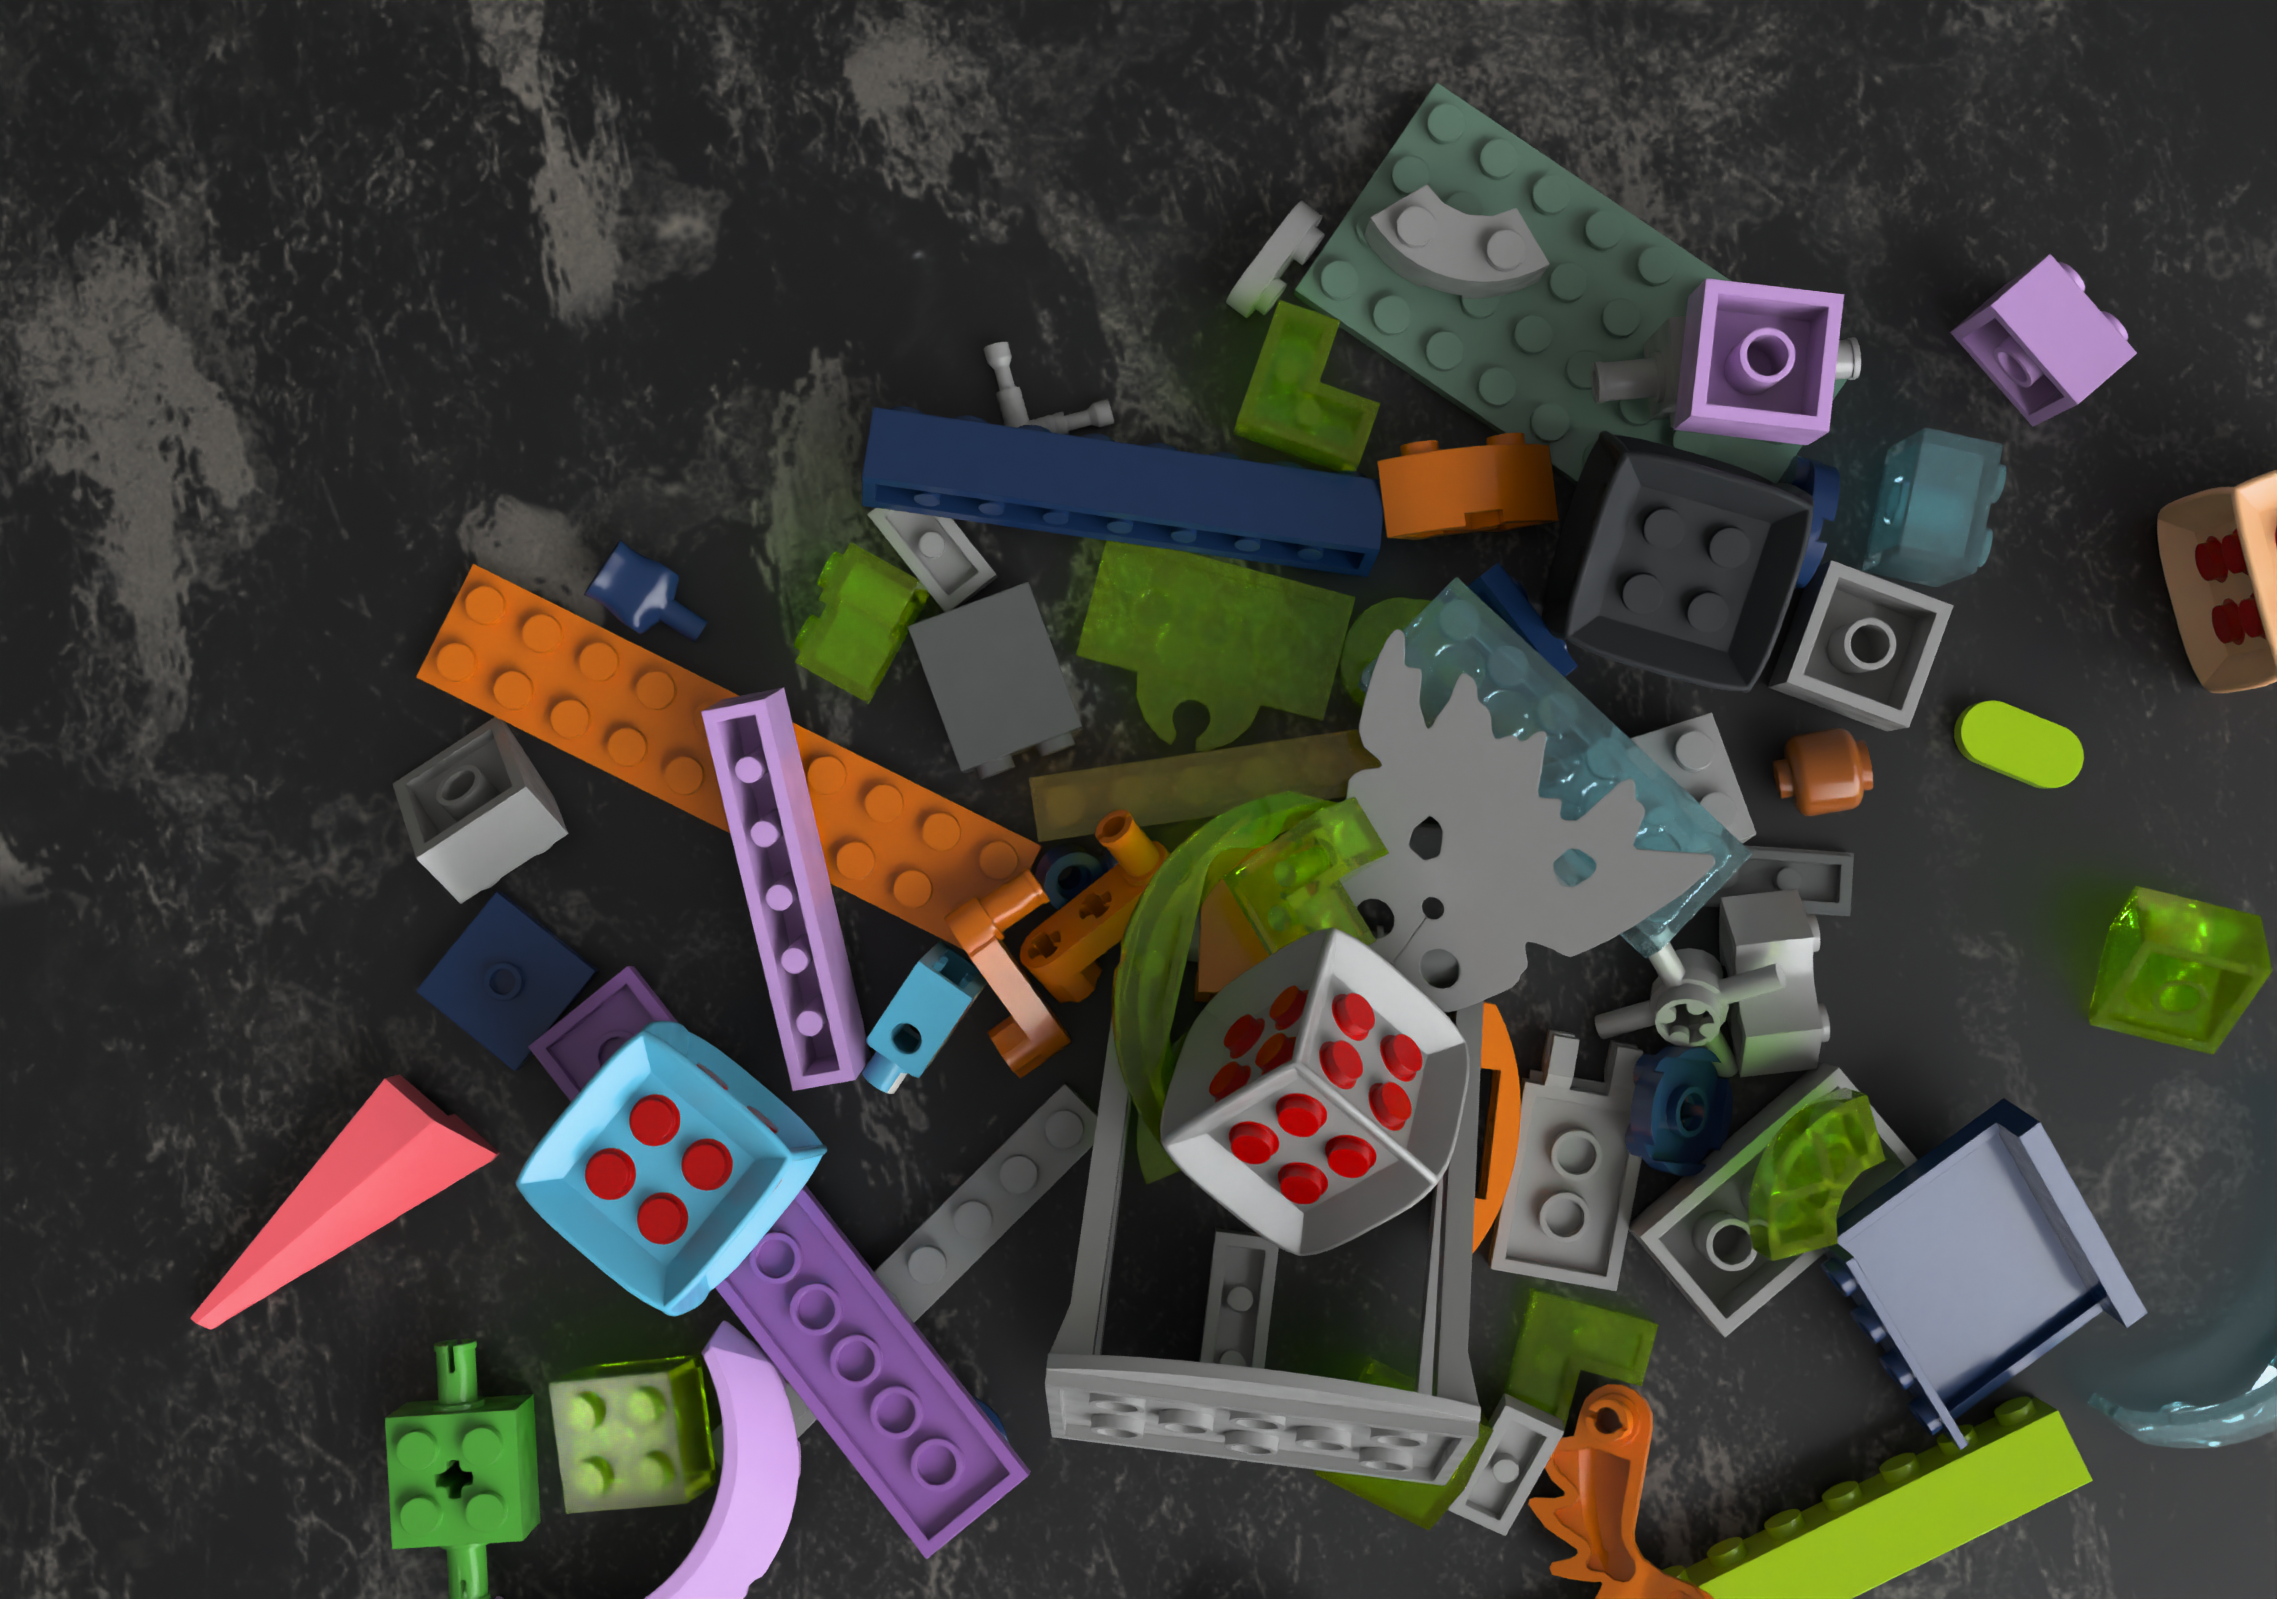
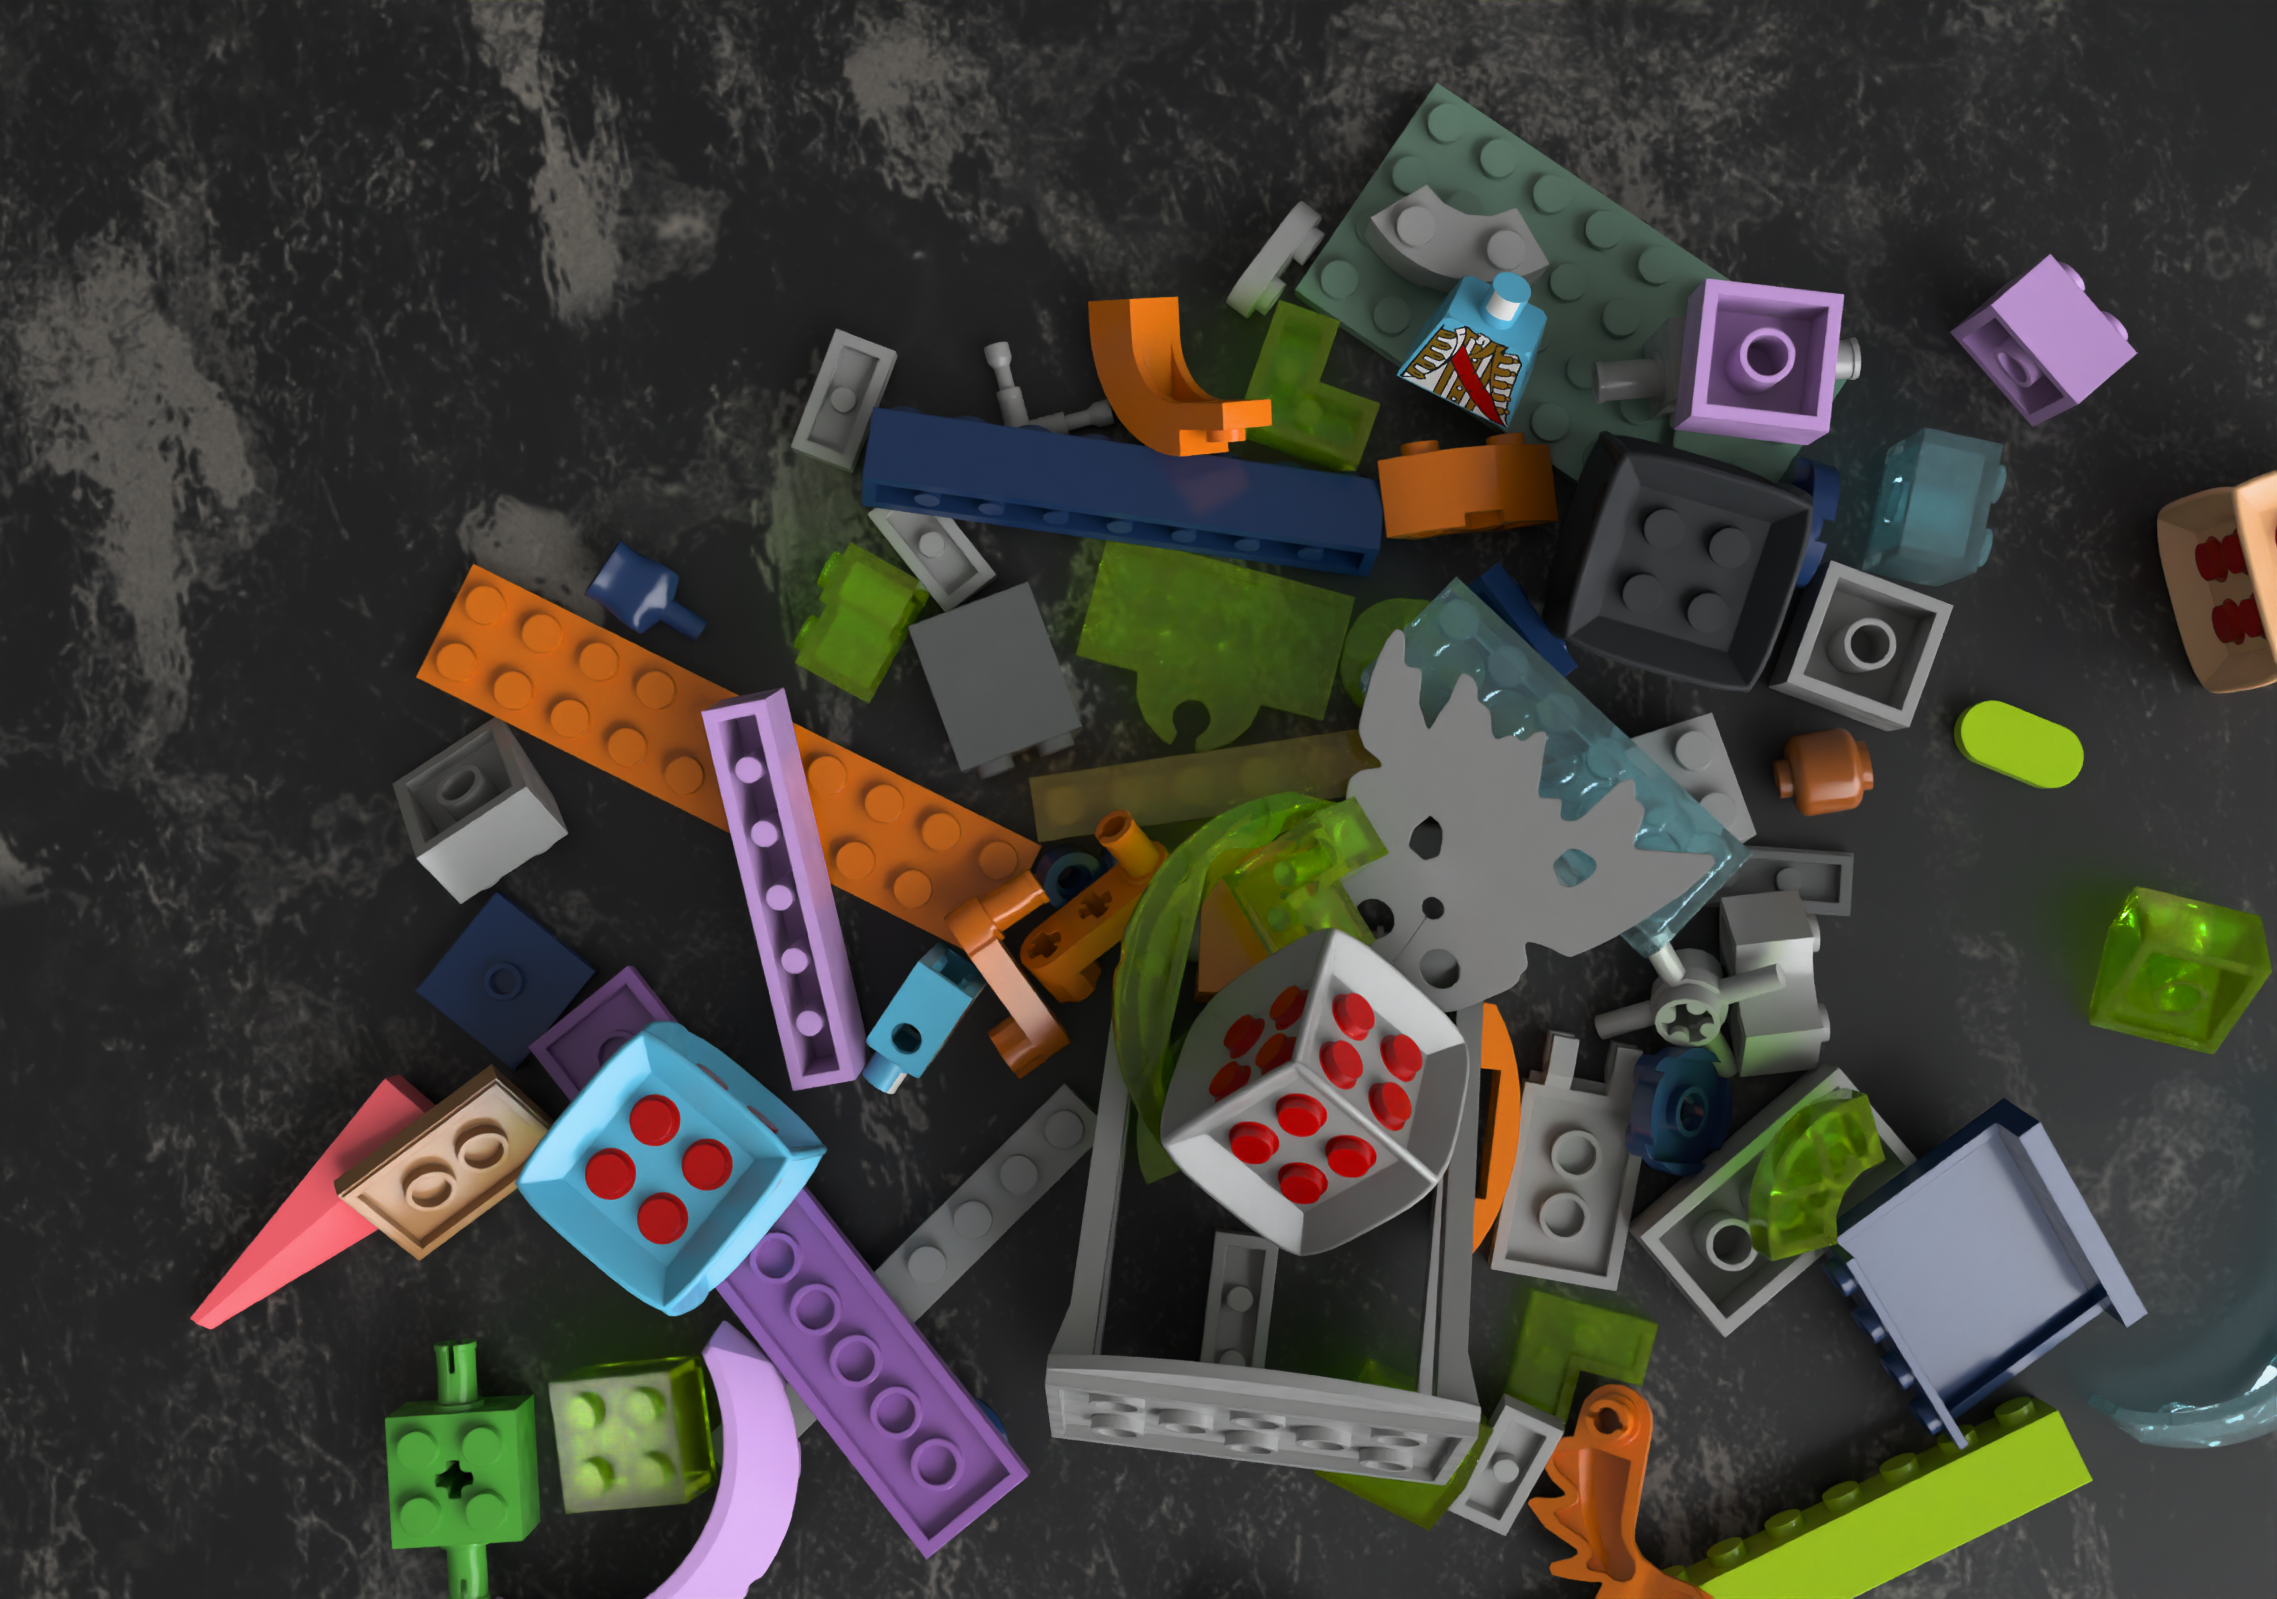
none -> medium nougat tile [333,1064,555,1261]
none -> light grey plate [791,329,898,473]
none -> orange arch [1088,297,1272,457]
none -> torso [1397,272,1547,430]

